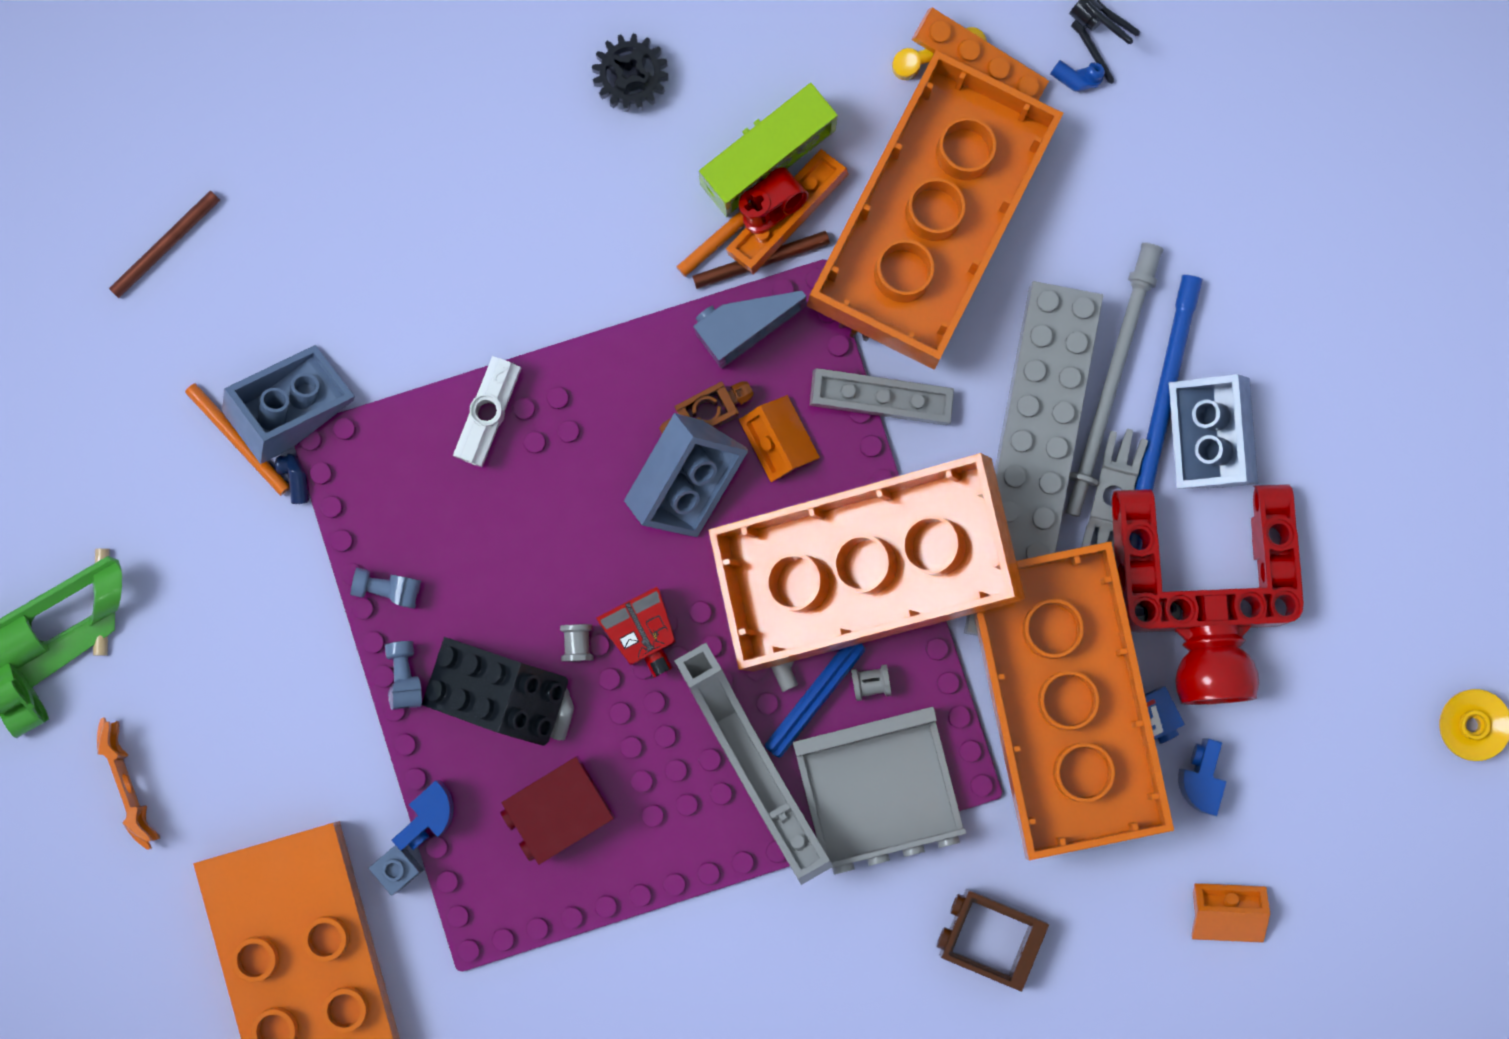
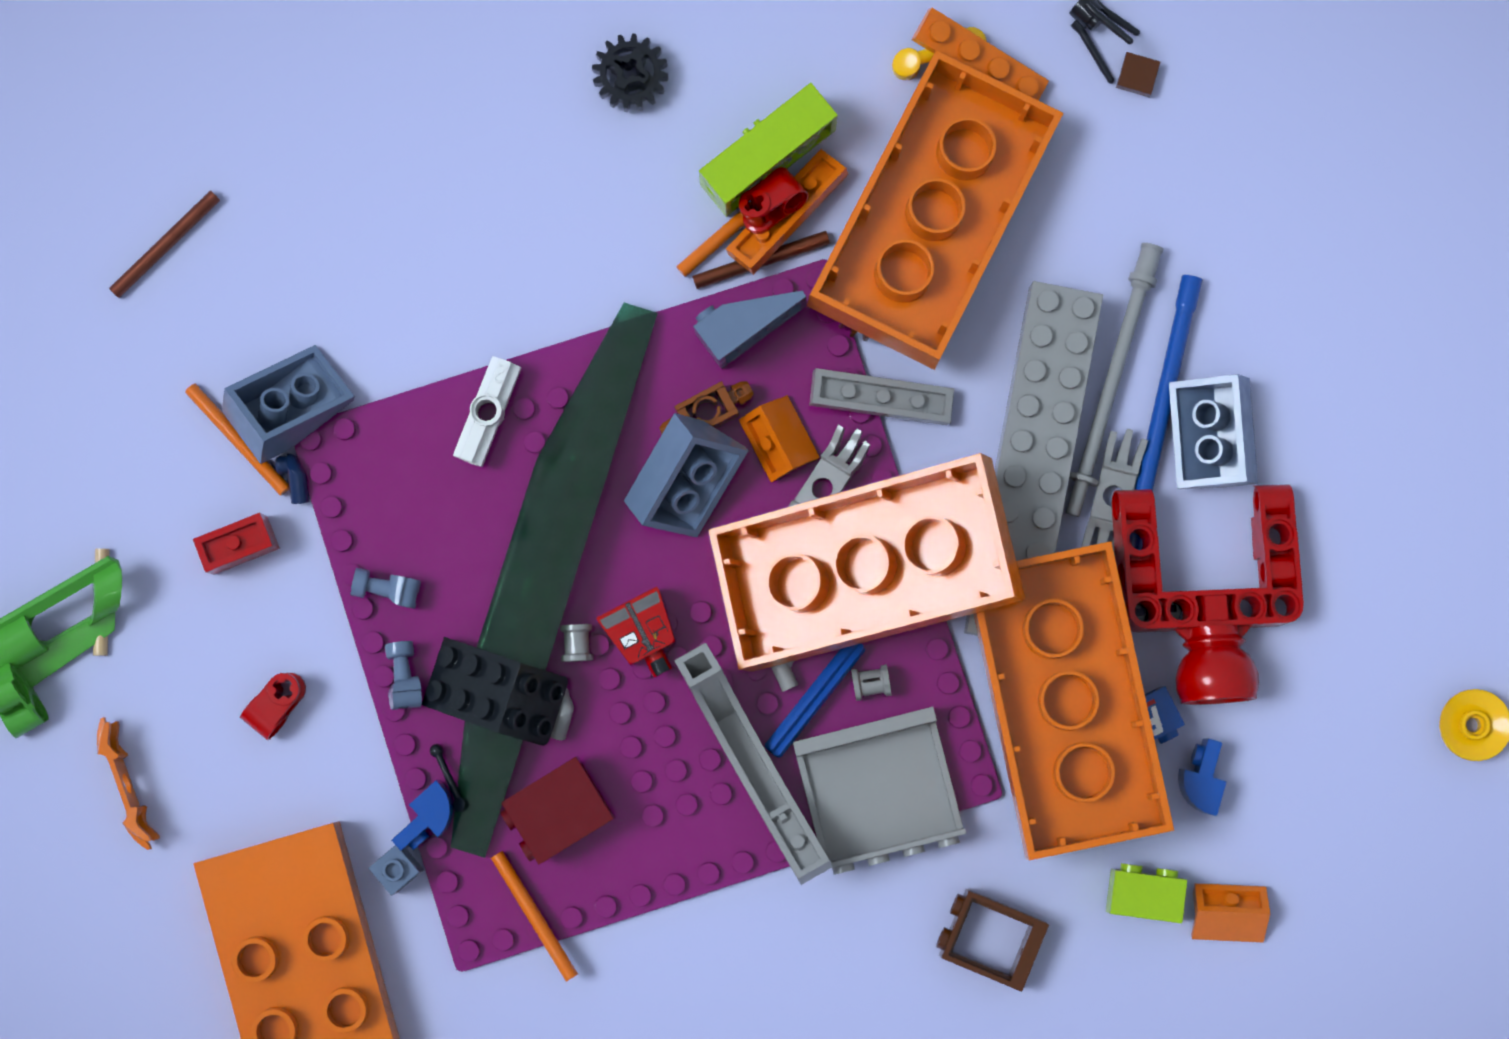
blue arm [1050,60,1105,92] -> none
none -> red panel [193,512,280,575]
none -> red piece [240,673,306,741]
none -> black hinge [430,744,469,812]
none -> wedge [451,302,658,858]
none -> orange bar [491,851,578,982]
none -> light grey piece [789,424,871,507]
none -> lime brick [1105,863,1187,924]
none -> reddish brown tile [1116,52,1161,97]

